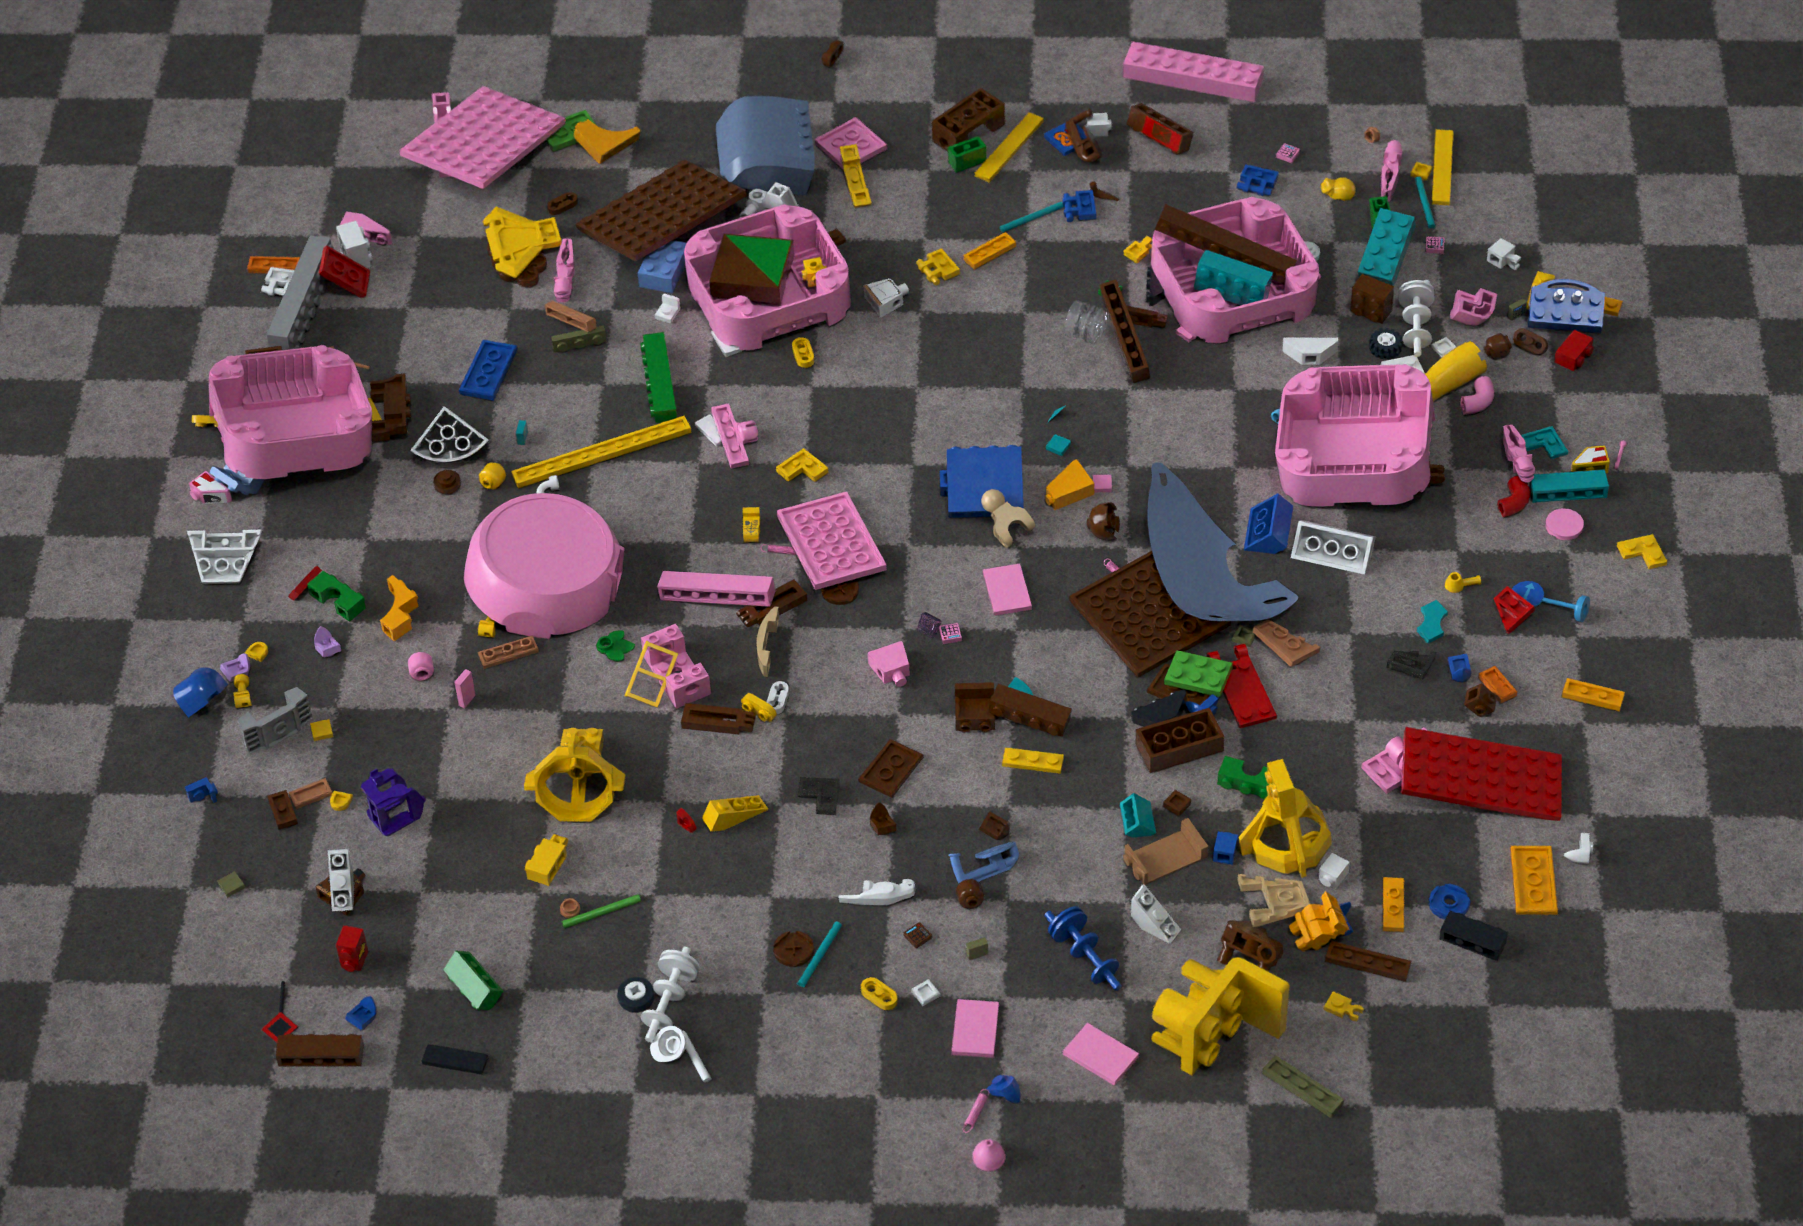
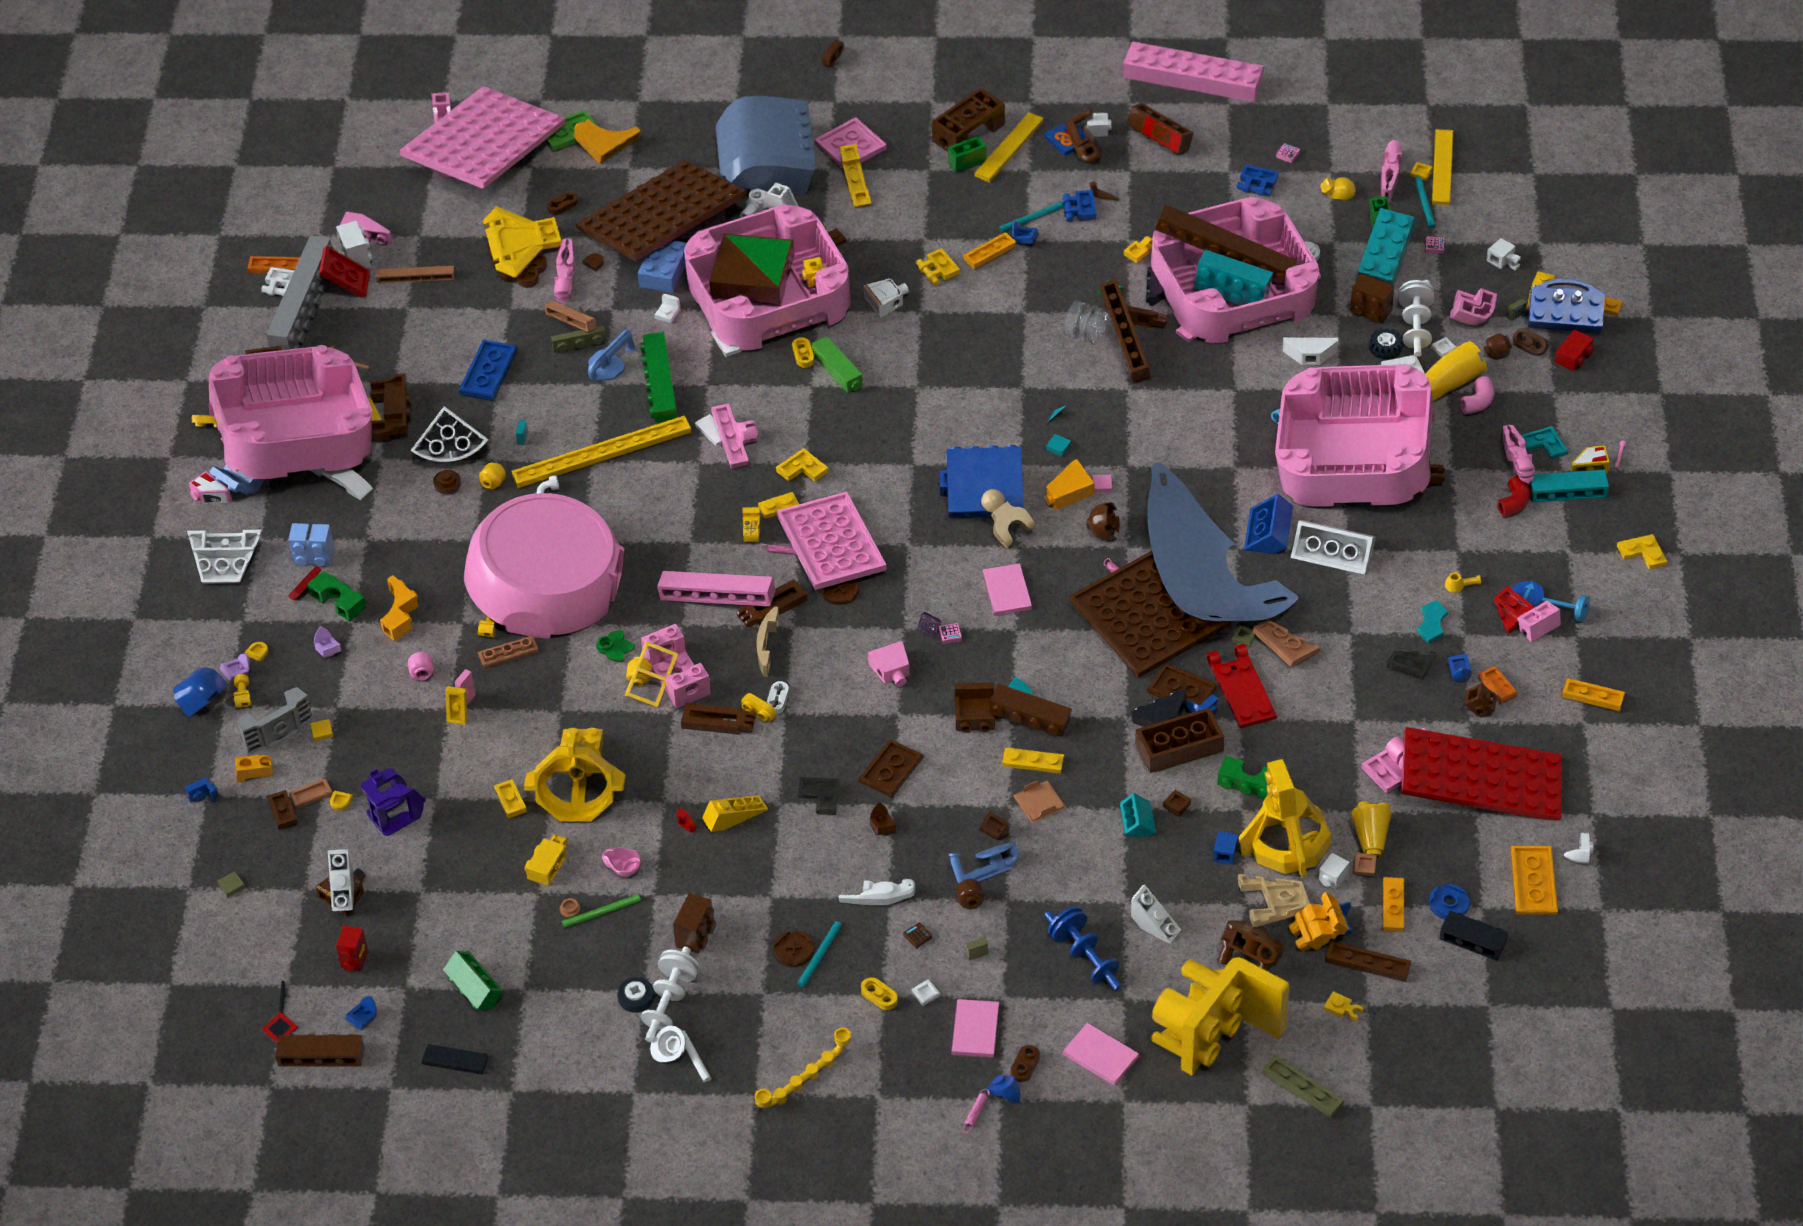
bright pink helmet [973,1139,1006,1172] -> none
medium nougat panel [1123,818,1208,885] -> none
bright green plate [1164,650,1233,697] -> none
nougat plate [1364,126,1380,143] -> none
bright pink tile [1546,508,1584,540] -> none
none -> light orange leg [235,755,273,783]
none -> light blue piece [288,523,335,567]
none -> white slope [310,468,373,500]
none -> nougat piece [376,266,455,283]
none -> yellow plate [445,686,468,725]
none -> yellow plate [494,779,527,819]
none -> reddish brown tile [582,253,604,271]
none -> medium blue piece [588,329,636,381]
none -> bright pink hair [602,847,641,877]
none -> yellow head [626,657,652,687]
none -> reddish brown brick [673,893,716,954]
none -> yellow bar [755,1028,851,1108]
none -> yellow plate [758,492,799,519]
none -> bright green brick [812,336,863,393]
none -> blue plate [1011,221,1039,245]
none -> reddish brown plate [1011,1045,1040,1082]
none -> nougat piece [1013,780,1067,823]
none -> yellow cone [1351,801,1391,859]
none -> nougat plate [1354,853,1377,877]
none -> bright pink hinge [1517,601,1561,642]

